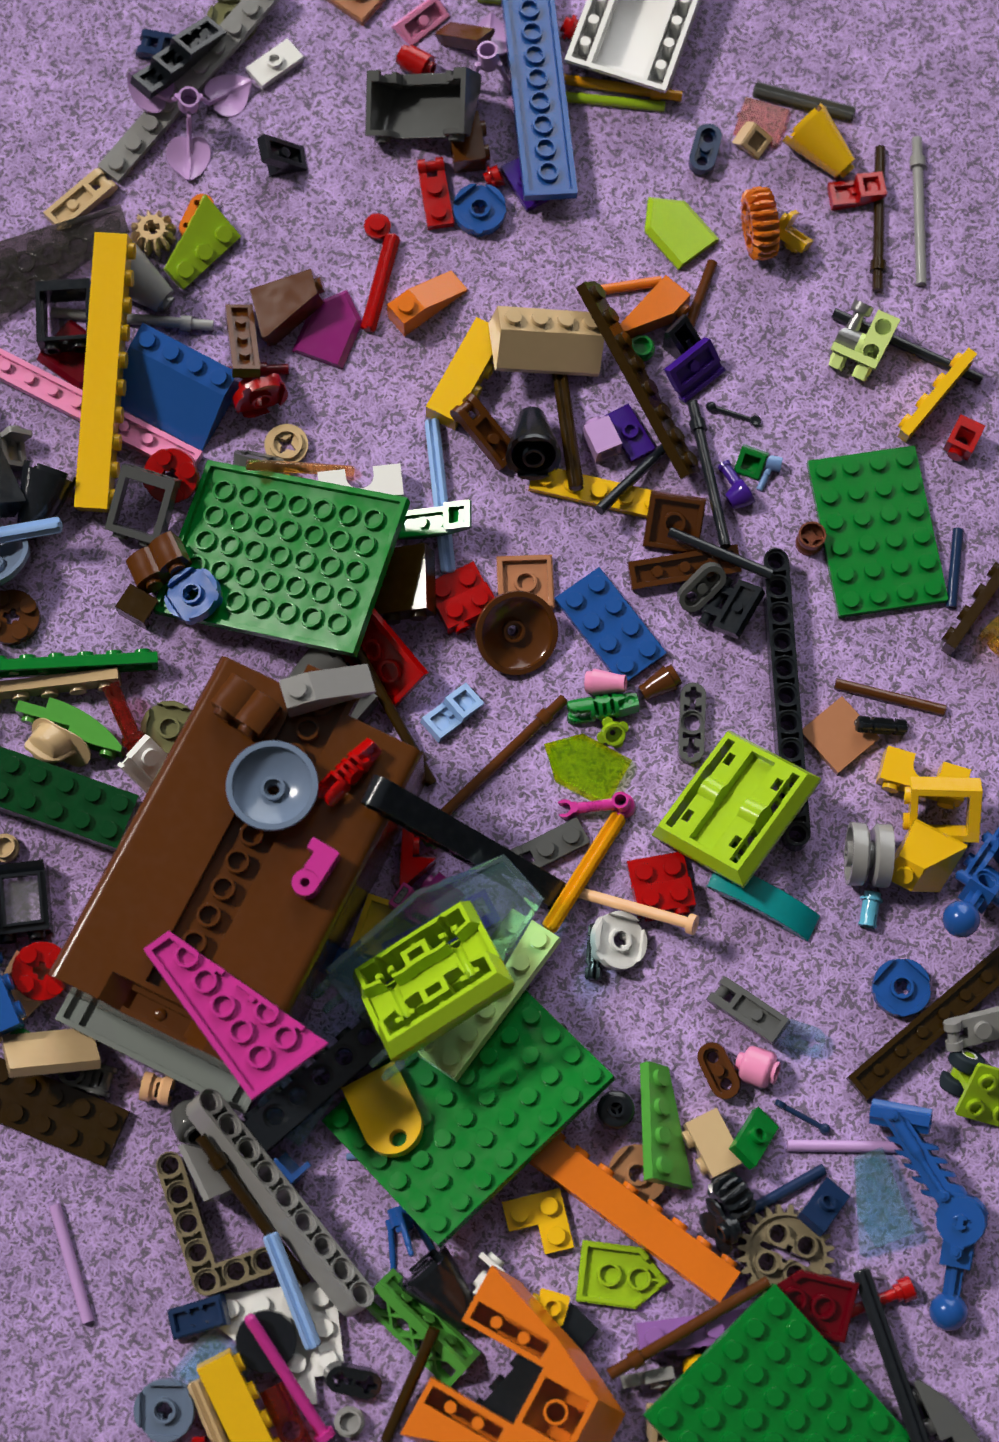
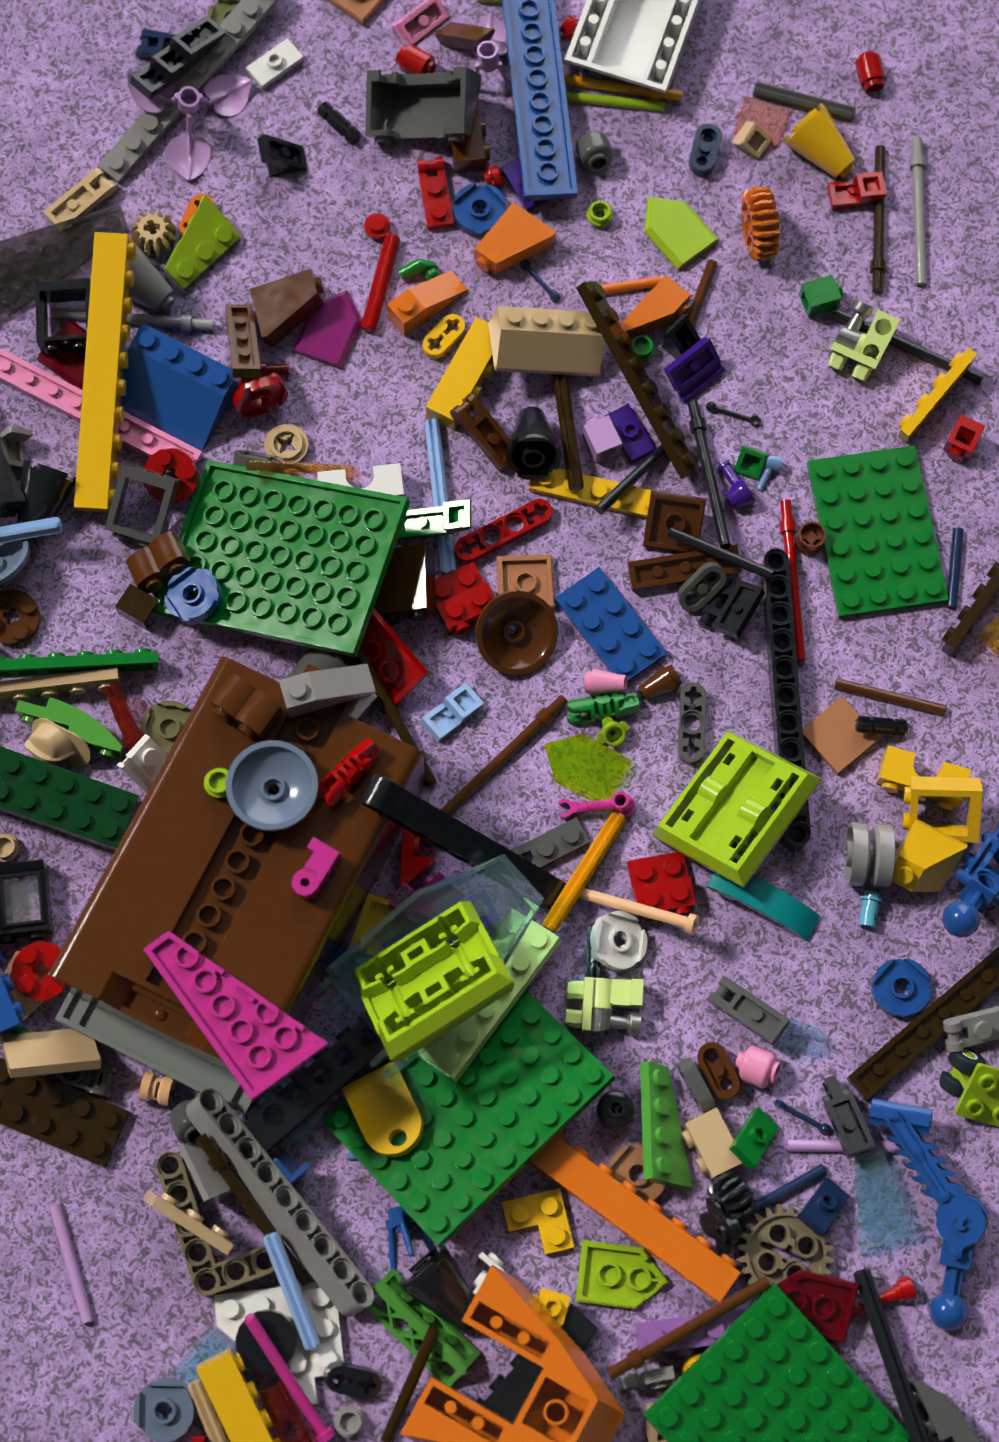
dark blue plate [167,1294,231,1340] -> none
yellow bracket [779,210,814,253] -> none
none -> tan wing [142,1190,234,1255]
none -> lime plate [204,768,228,798]
none -> black axle [317,101,361,144]
none -> green arm [398,259,440,281]
none -> yellow beam [423,314,465,360]
none -> red beam [455,499,552,564]
none -> orange slope [474,202,556,275]
none -> dark blue hinge [520,260,561,302]
none -> yellowish green hips [564,977,644,1036]
none -> dark grey head [575,131,613,172]
none -> lime plate [586,201,613,227]
none -> dark grey beam [676,1057,716,1114]
none -> red bar [779,499,806,661]
none -> green brick [799,274,843,318]
none -> black hinge [822,1075,876,1160]
none -> red brick [855,51,886,93]

